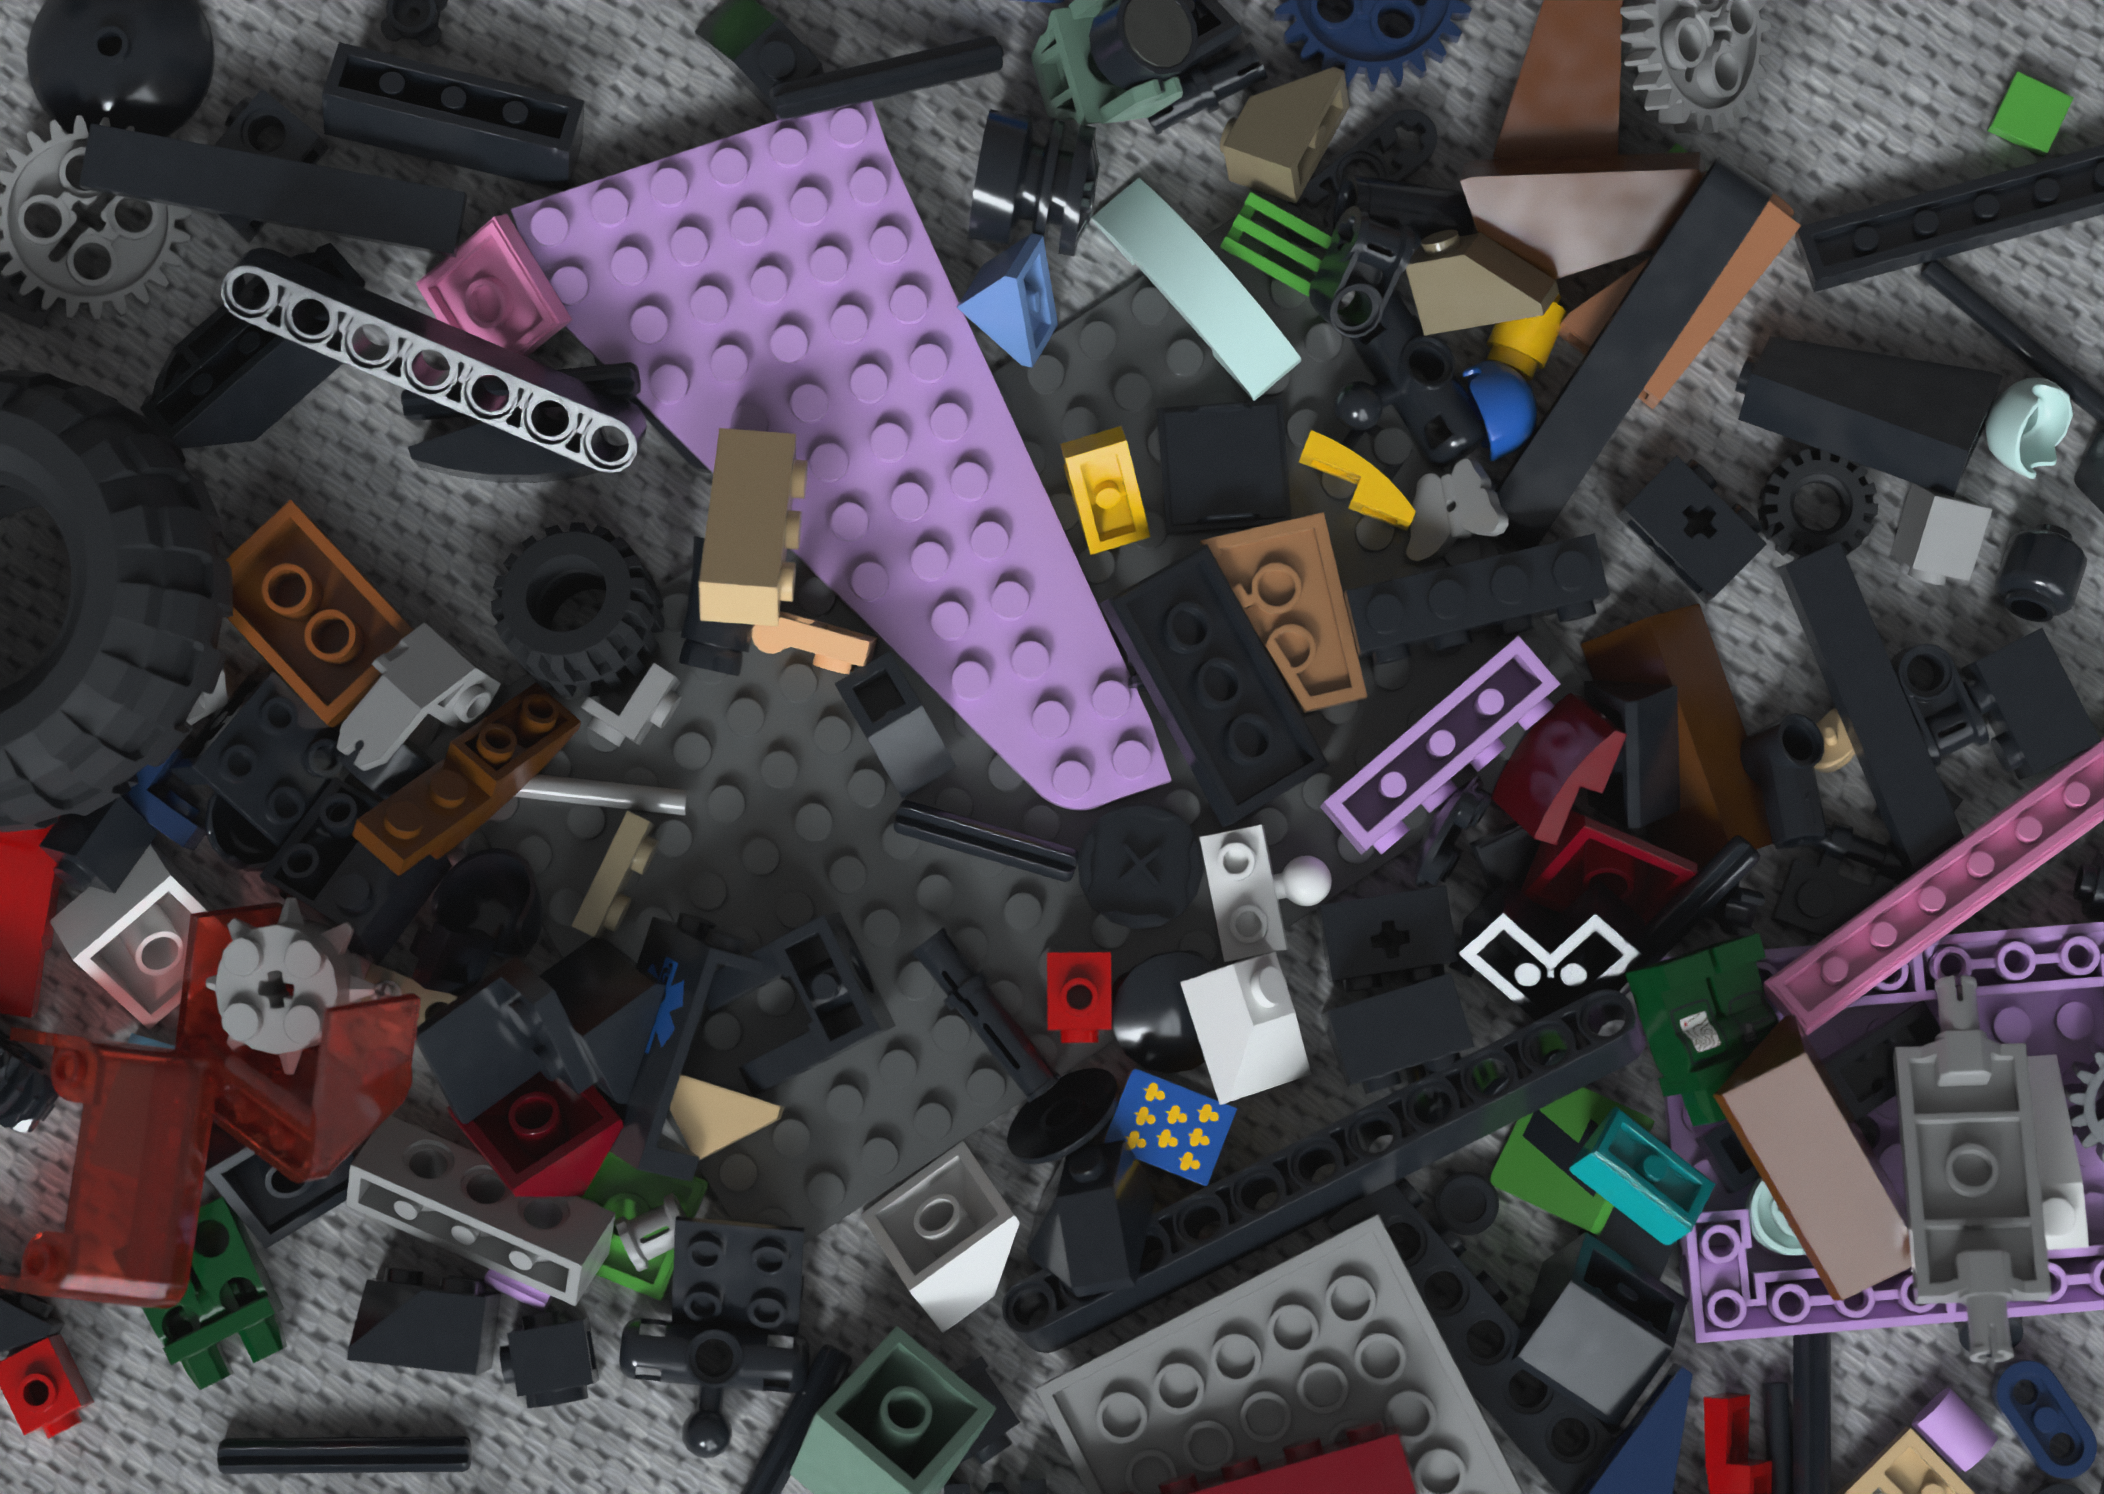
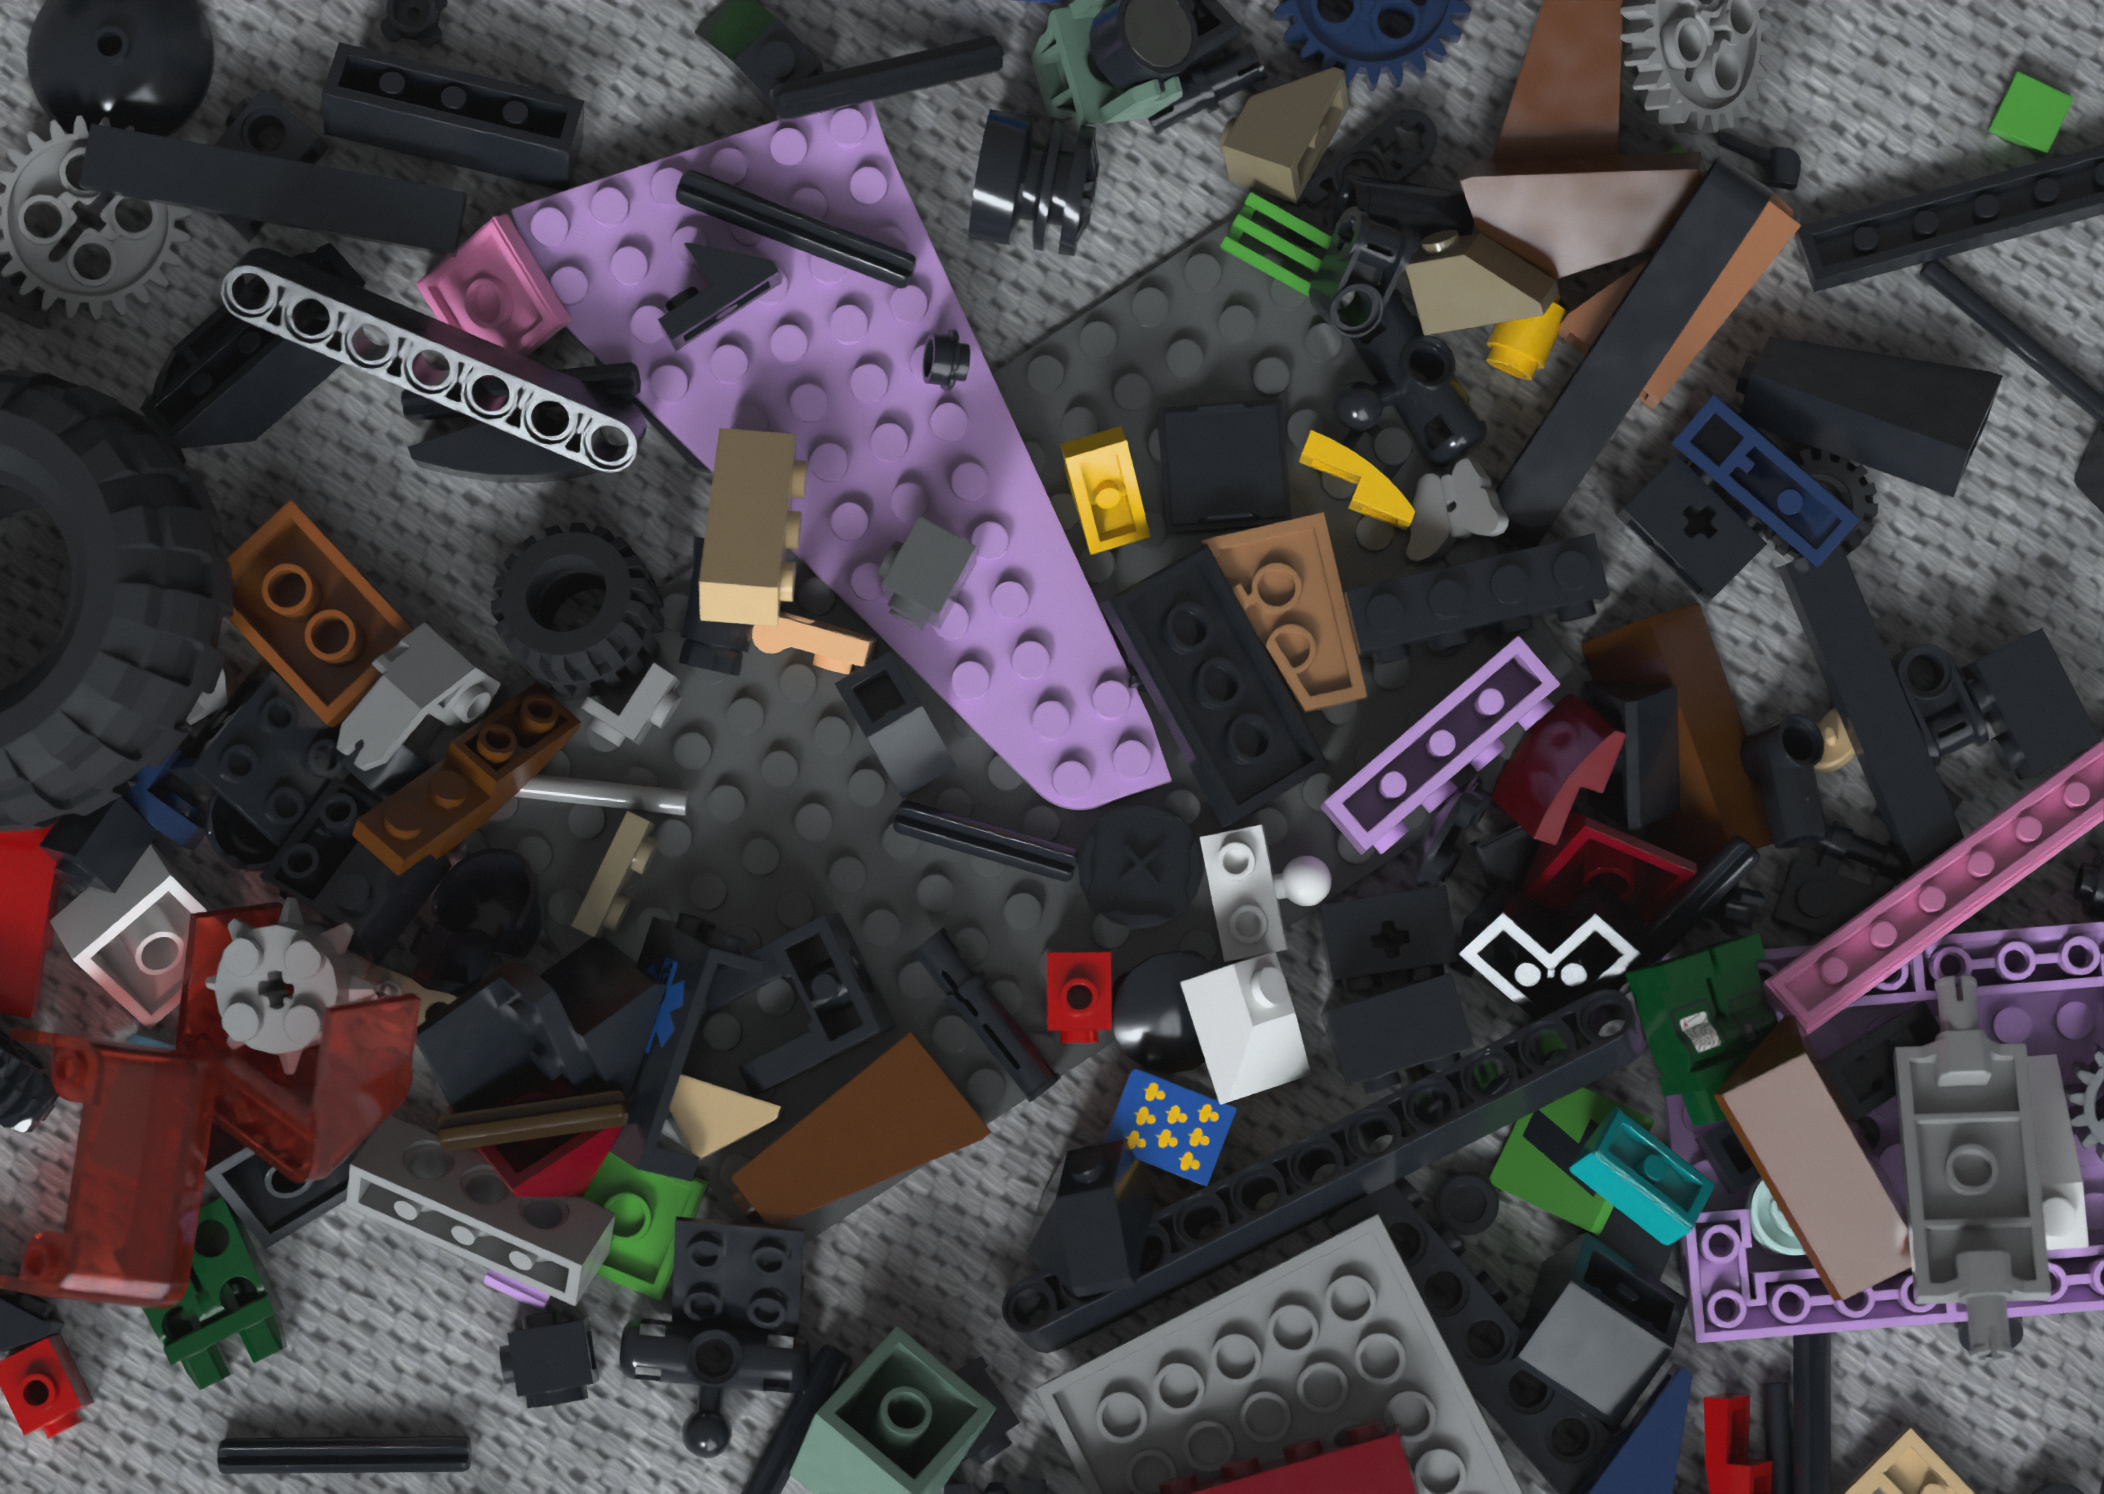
black slope [347,1267,501,1376] -> none
light grey bush [615,1192,687,1272] -> none
white slope [860,1141,1020,1333] -> none
medium blue slope [957,233,1058,368] -> none
black dish [1007,1068,1121,1164] -> none
light aqua slope [1092,178,1301,401] -> none
blue hair [1463,360,1538,461] -> none
light grey brick [1890,483,1992,585] -> none
lavender piece [1911,1387,1998,1473] -> none
light aqua hair [1985,378,2073,479] -> none
dark blue plate [1991,1359,2097,1479] -> none
black head [1995,524,2087,622] -> none
none -> dark brown axle [437,1088,629,1151]
none -> black slope [658,243,782,351]
none -> black axle [676,169,916,289]
none -> reddish brown slope [730,1032,992,1225]
none -> dark grey brick [878,515,977,631]
none -> black plate [922,329,970,392]
none -> dark blue slope [1672,393,1860,568]
none -> black hand [1718,131,1801,190]

